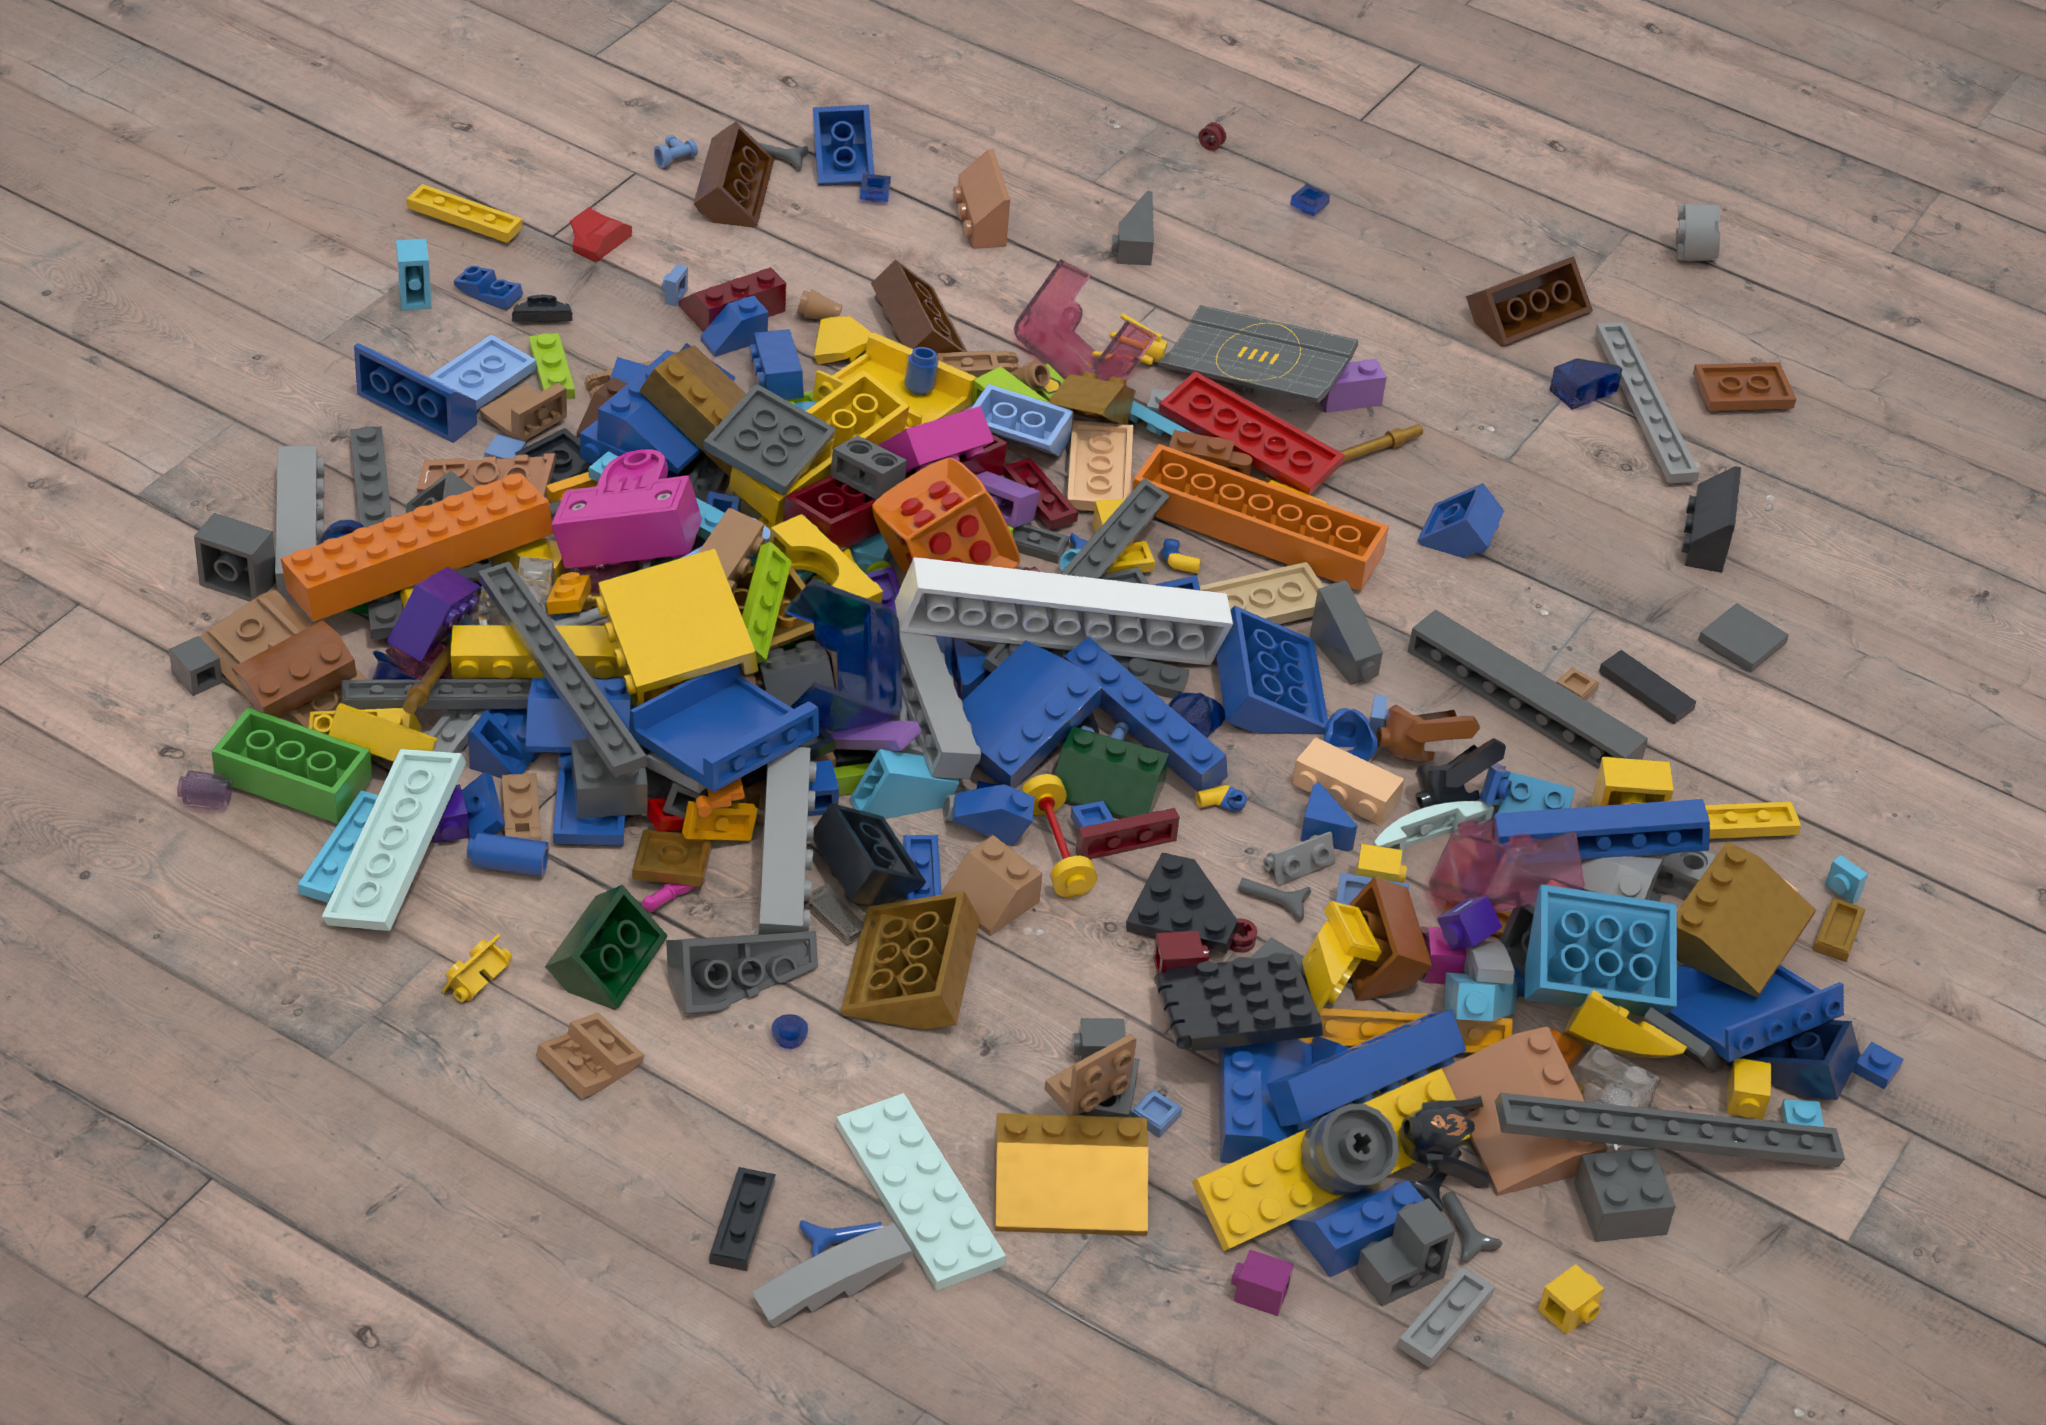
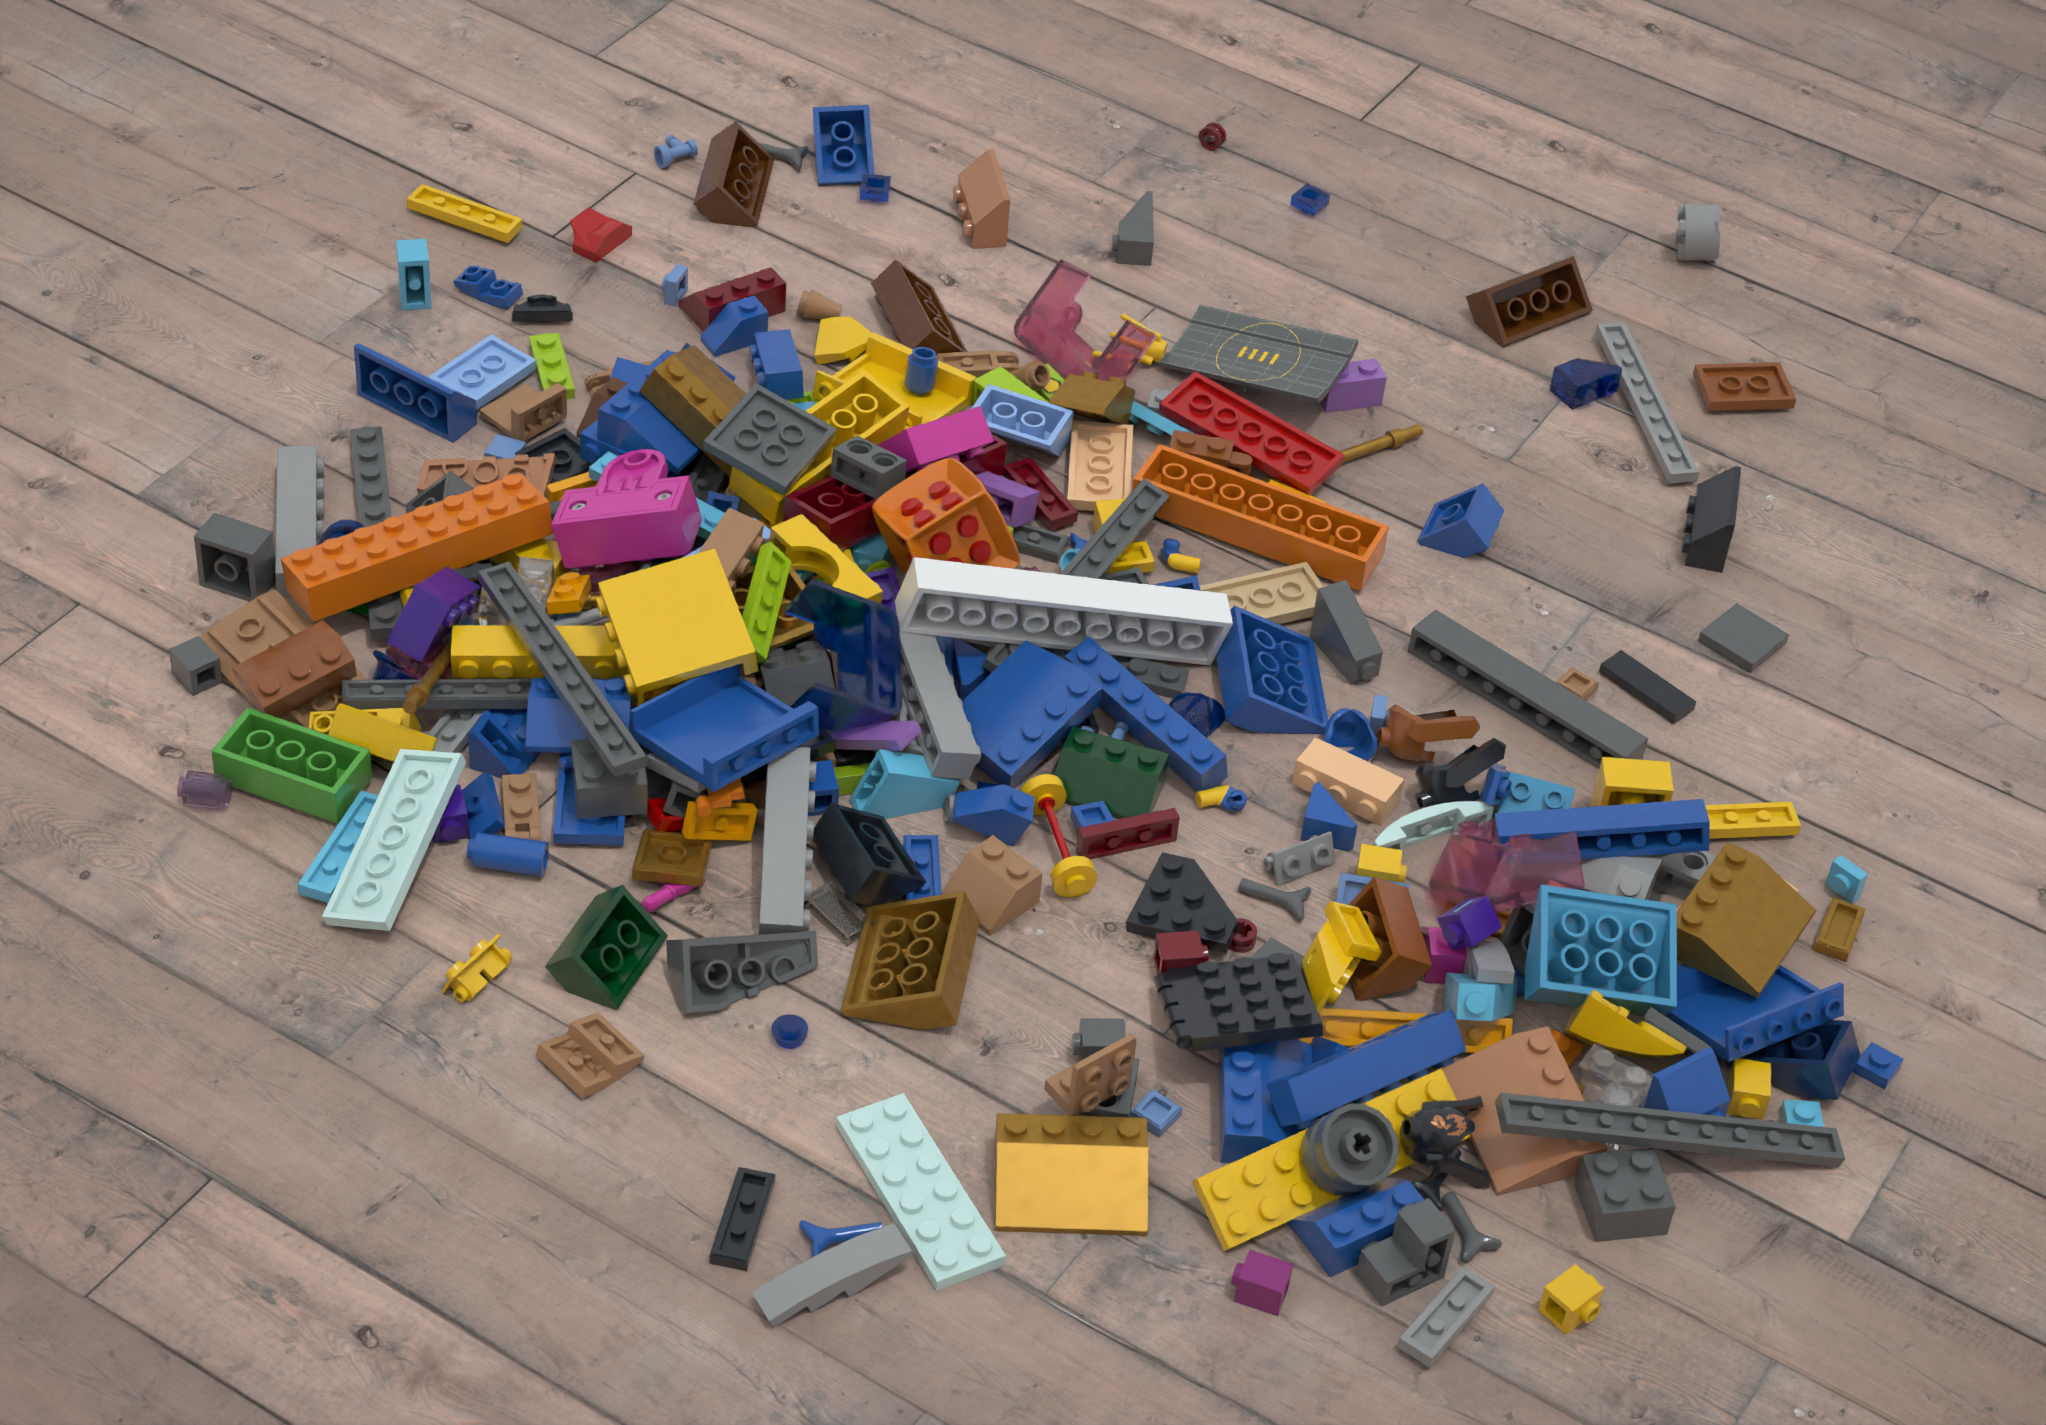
none -> blue slope [1644,1047,1731,1151]

